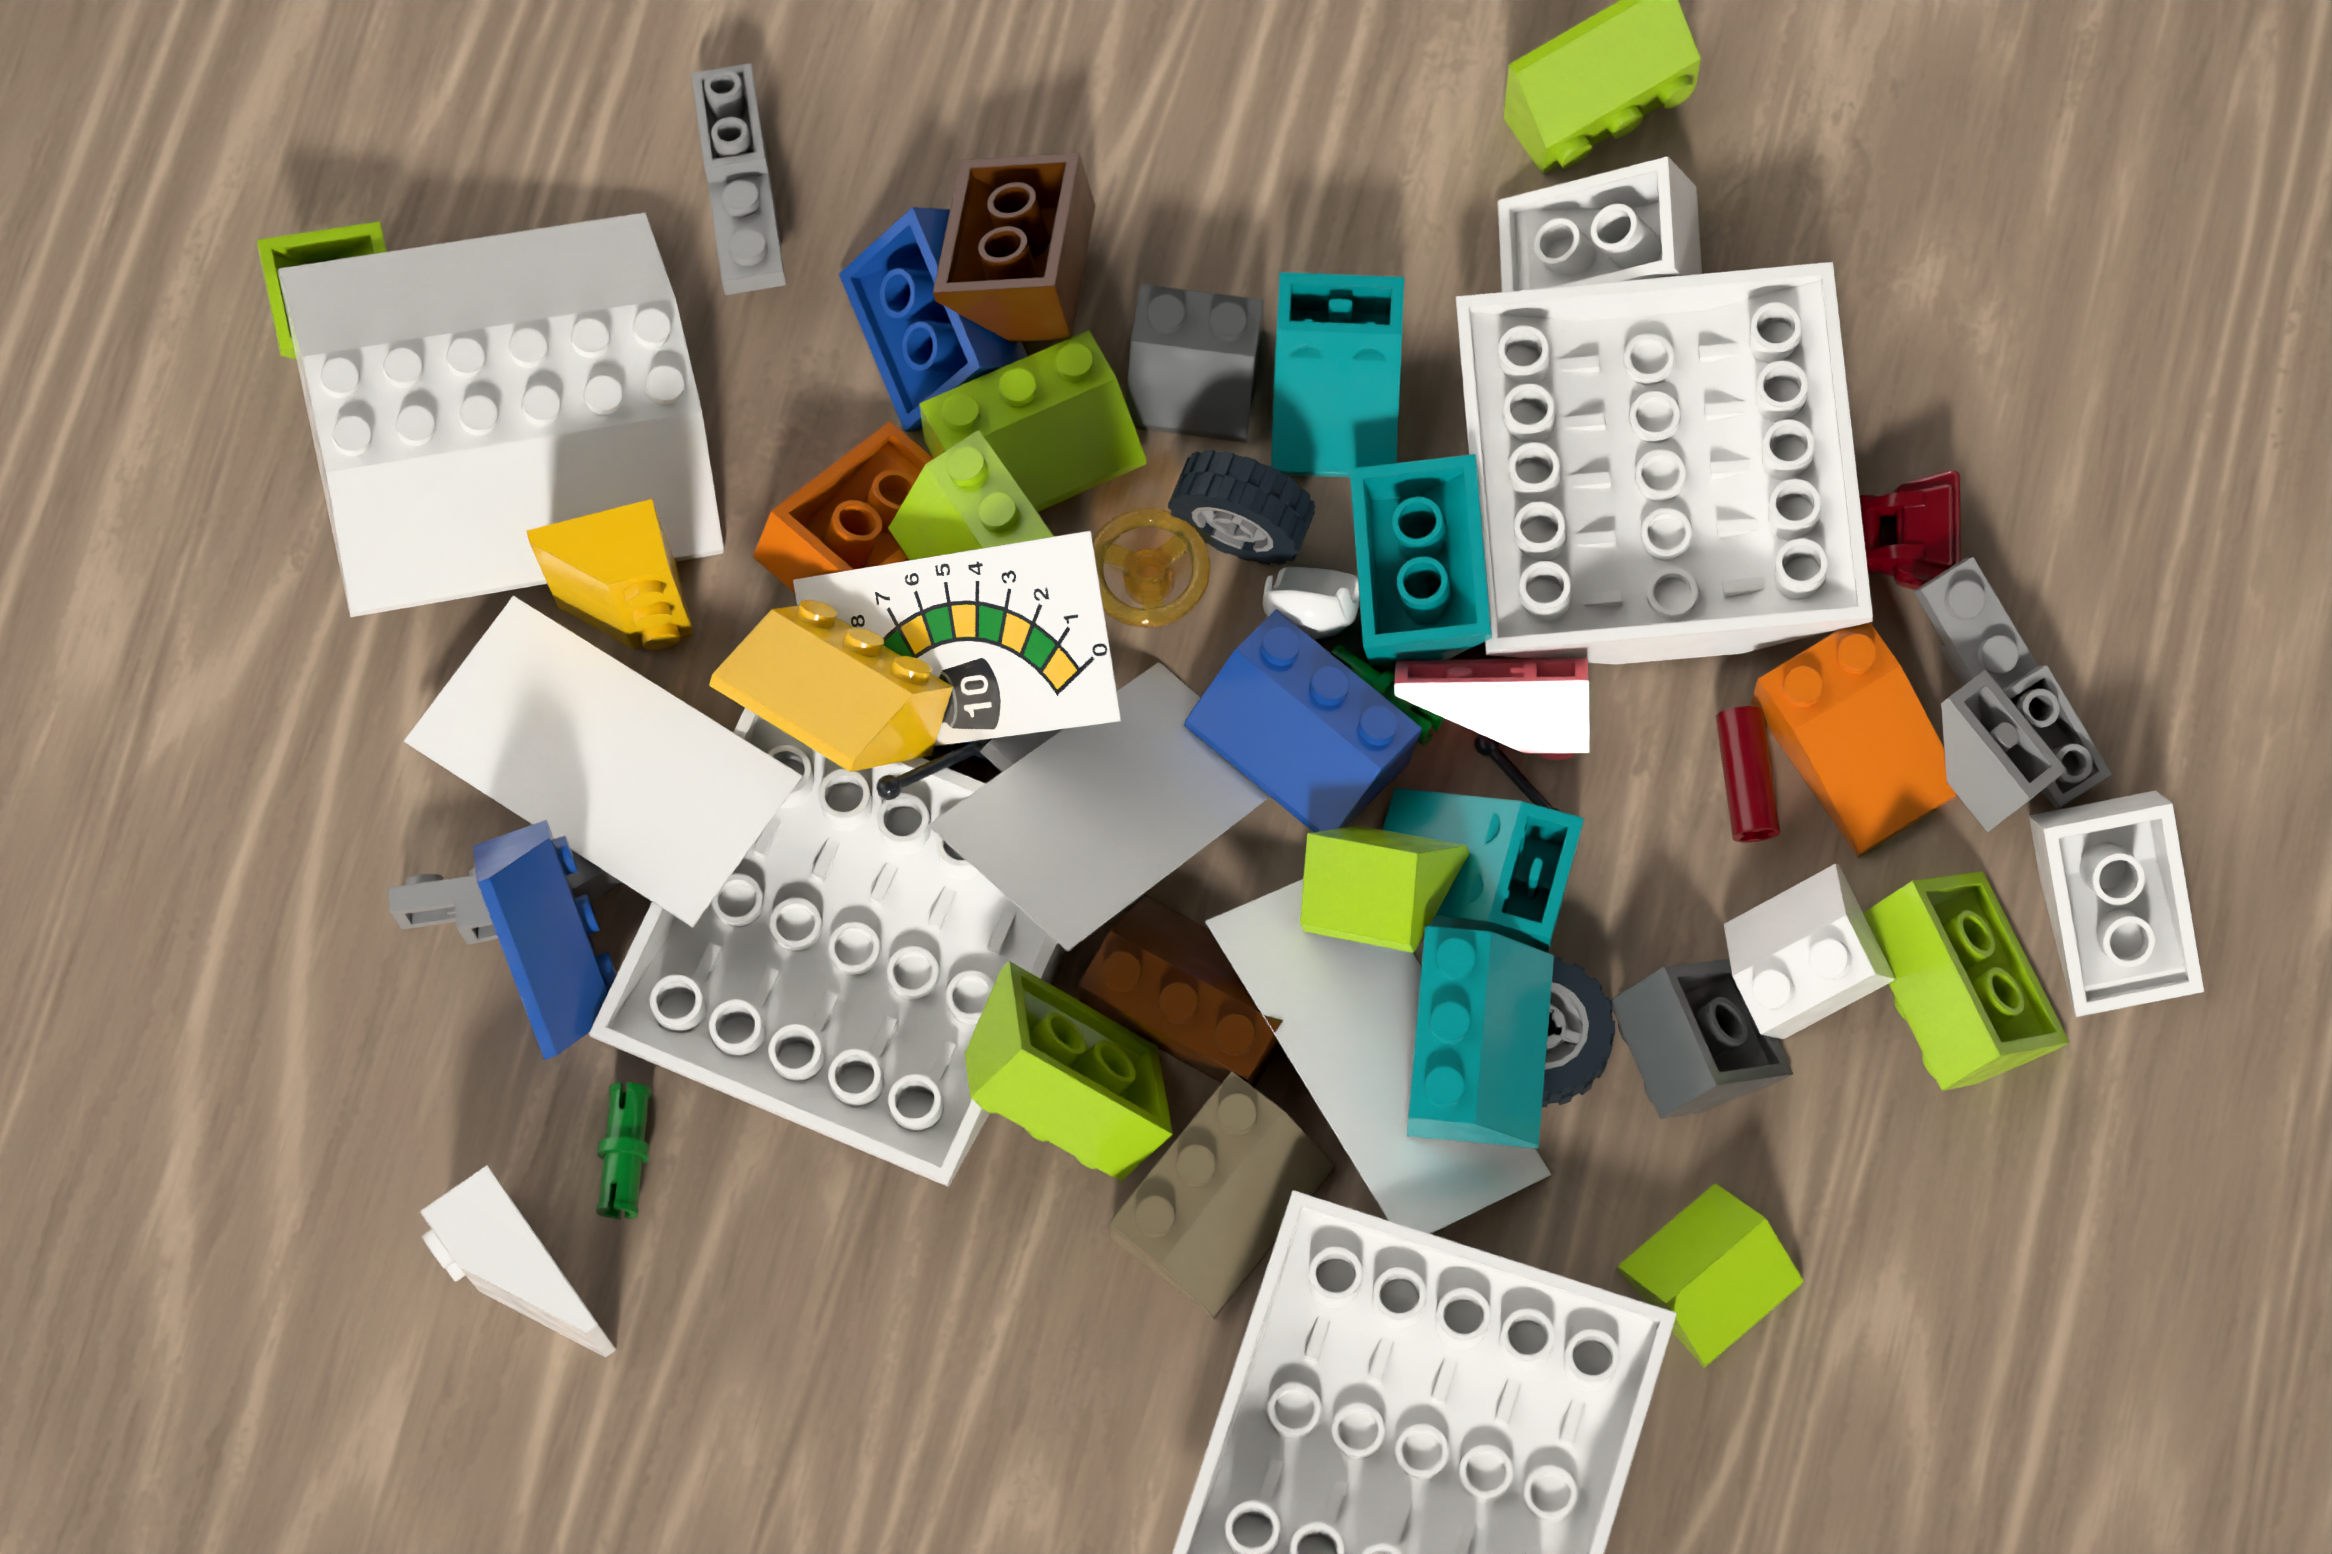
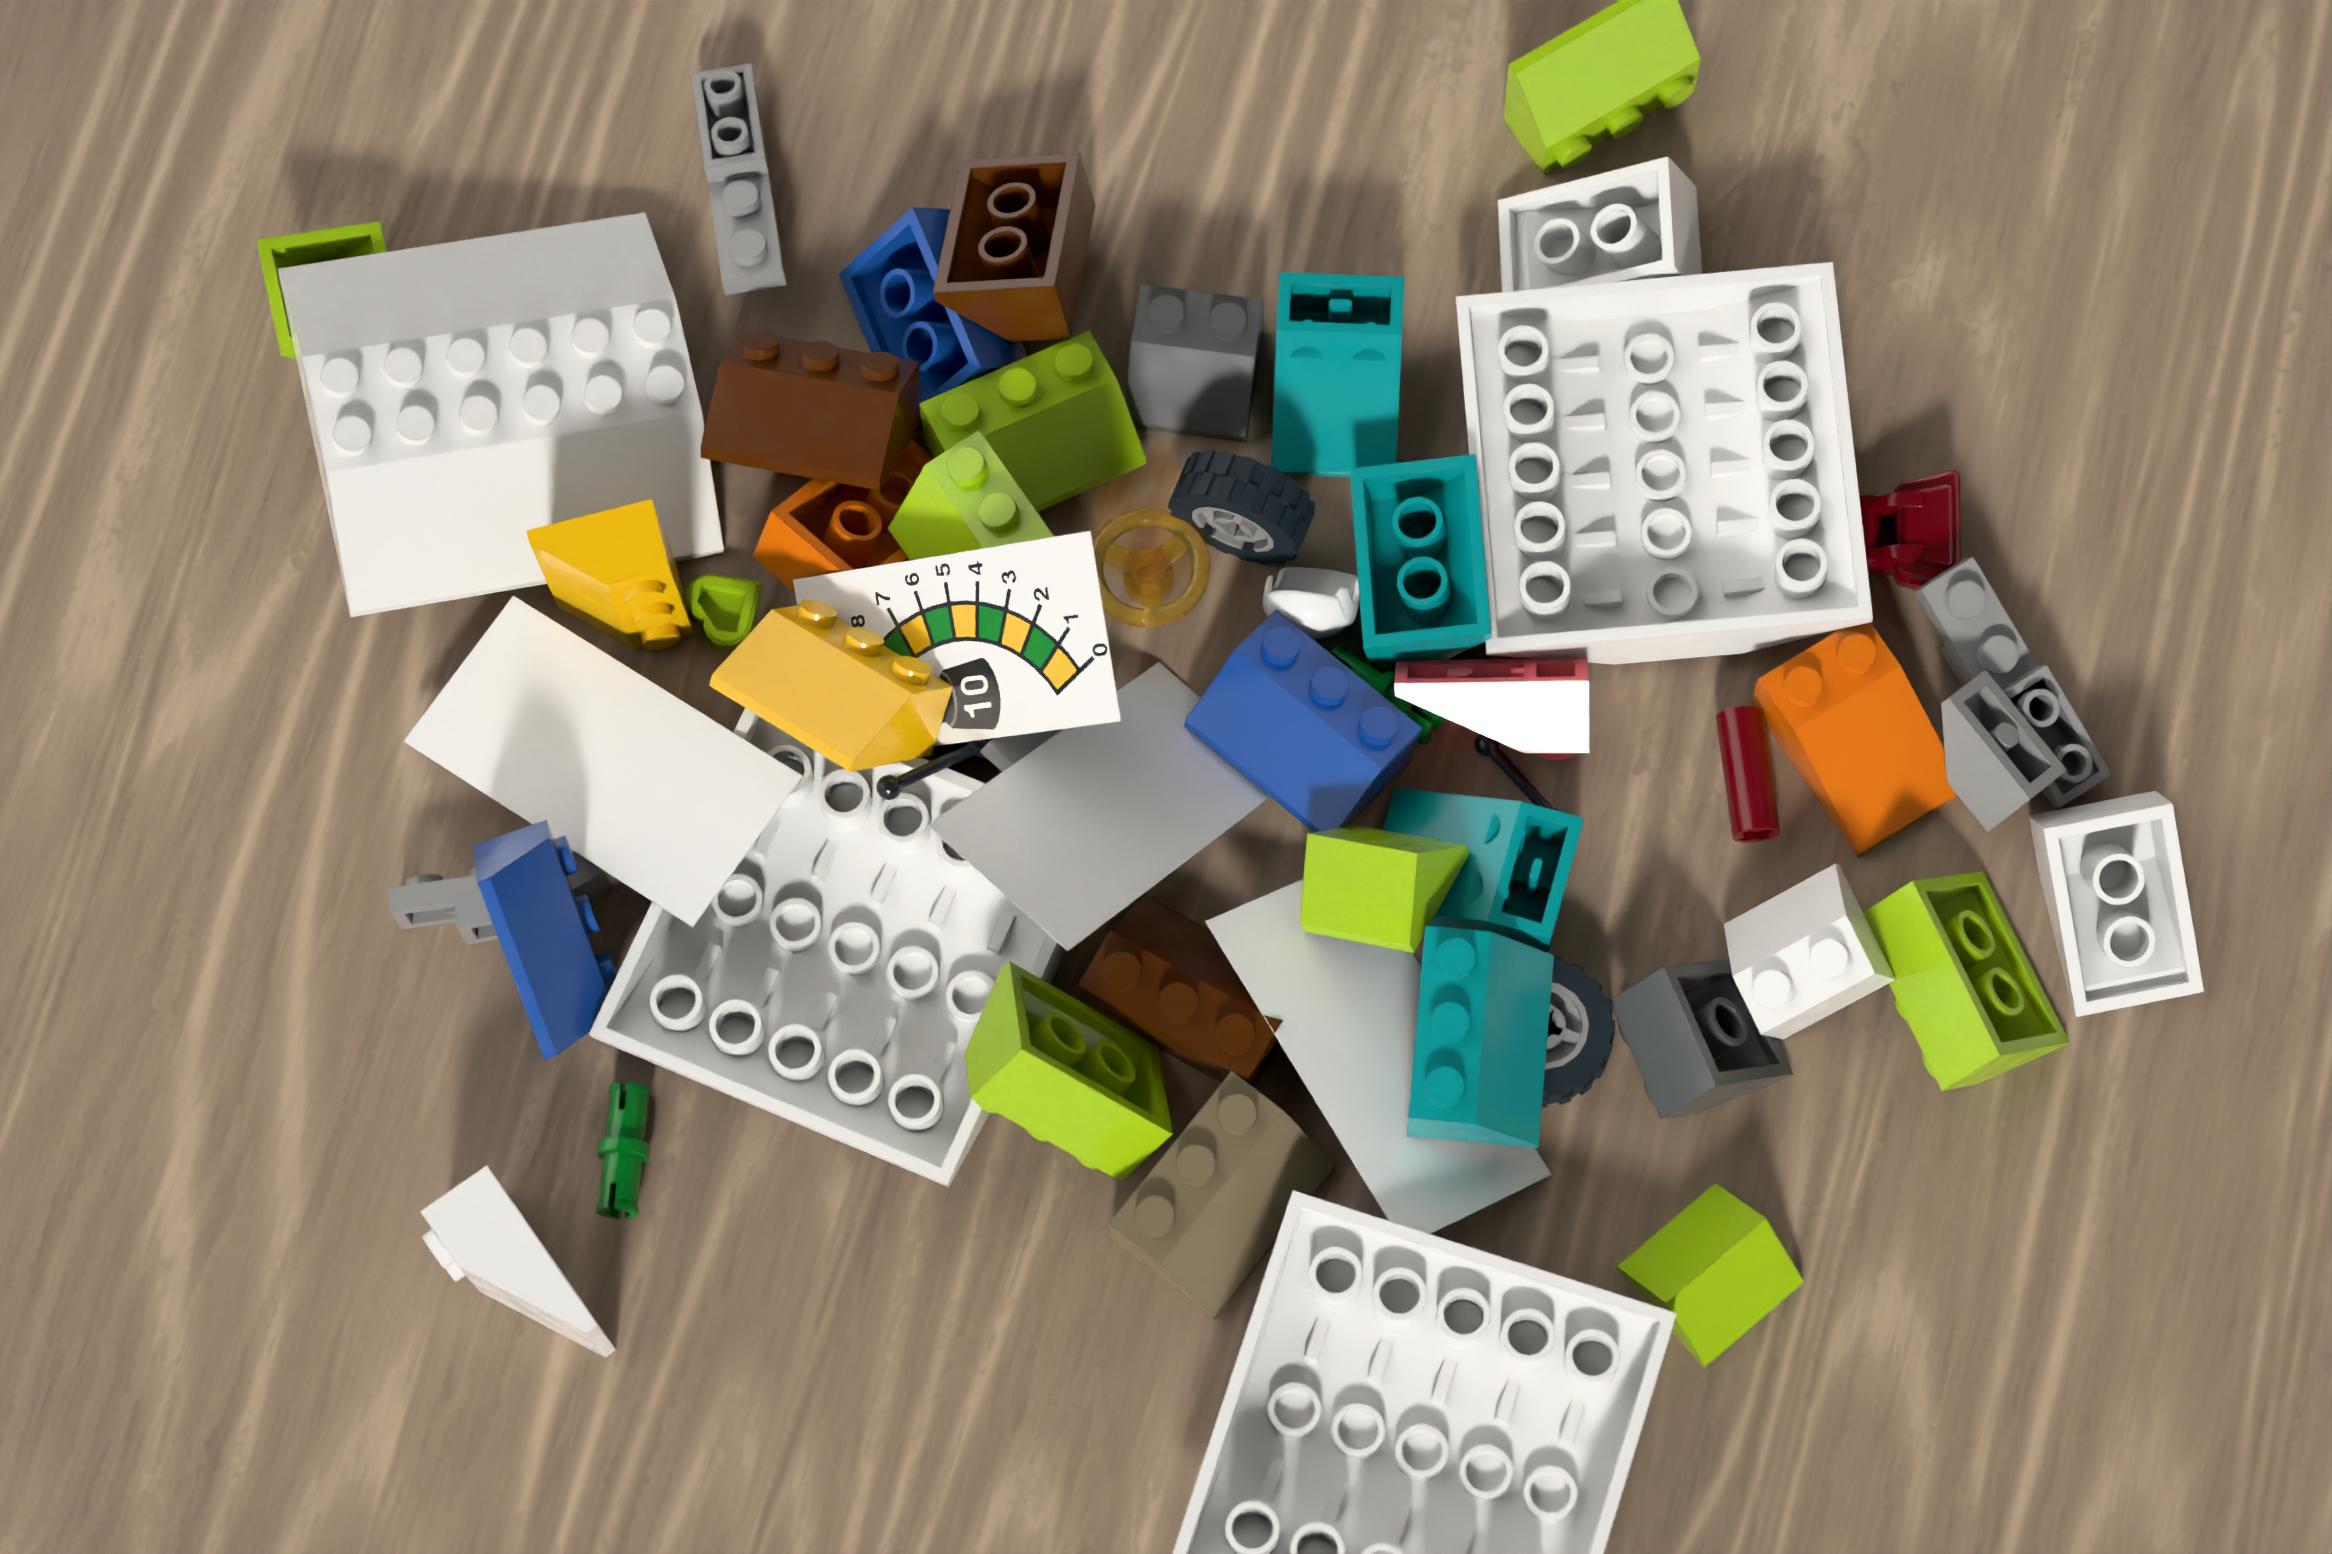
none -> lime tile [685,574,764,653]
none -> reddish brown slope [700,331,920,490]

